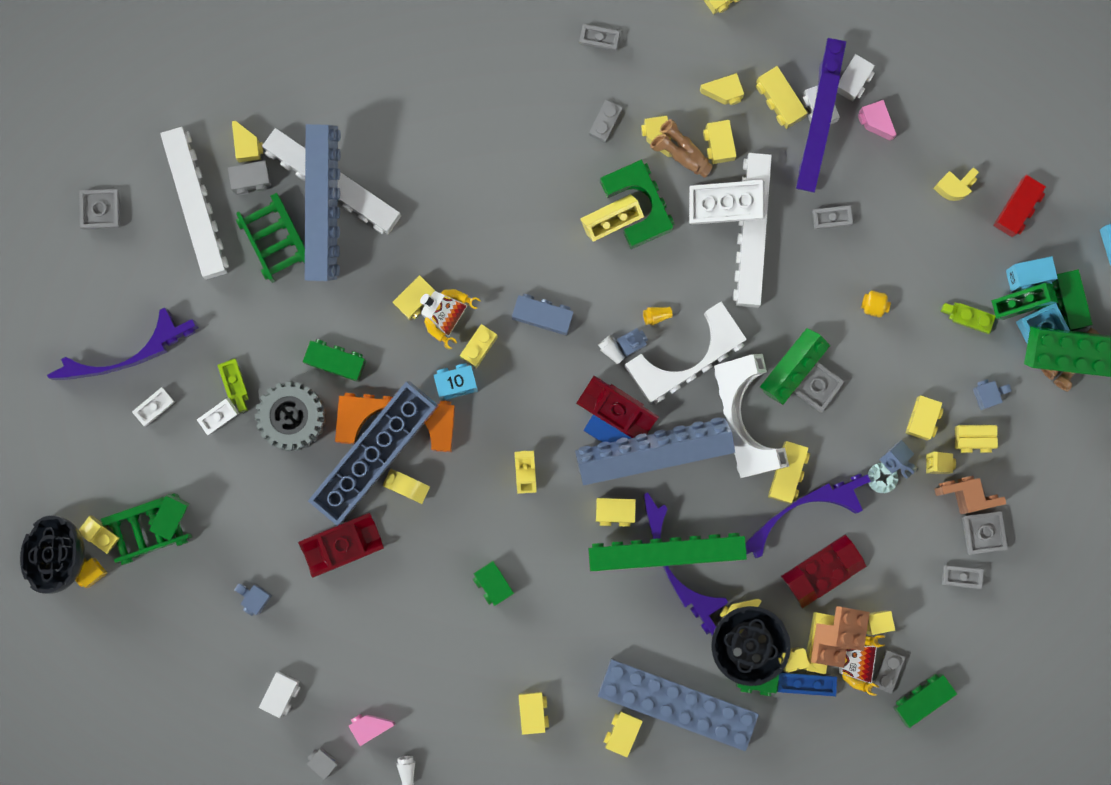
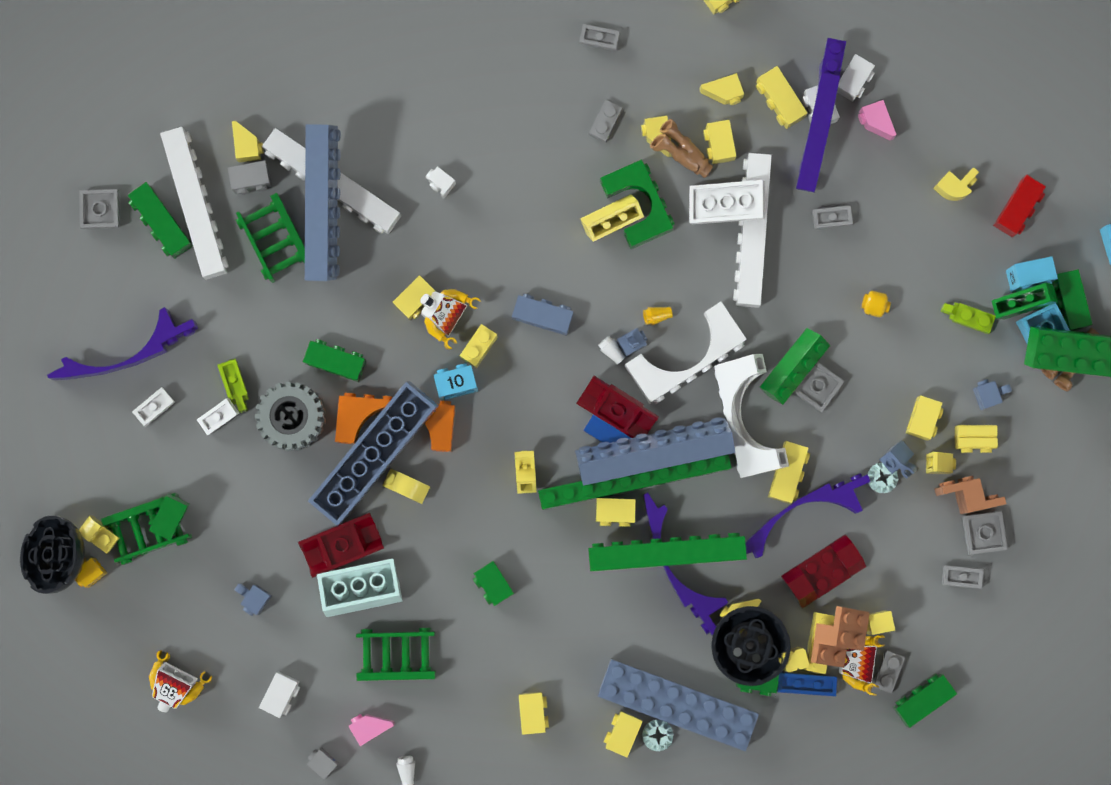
none -> green brick [128,182,193,259]
none -> torso [149,650,212,712]
none -> light aqua slope [317,559,403,617]
none -> green fence [356,628,436,681]
none -> white brick [425,166,456,198]
none -> green brick [538,454,732,510]
none -> light aqua gear [642,720,674,751]

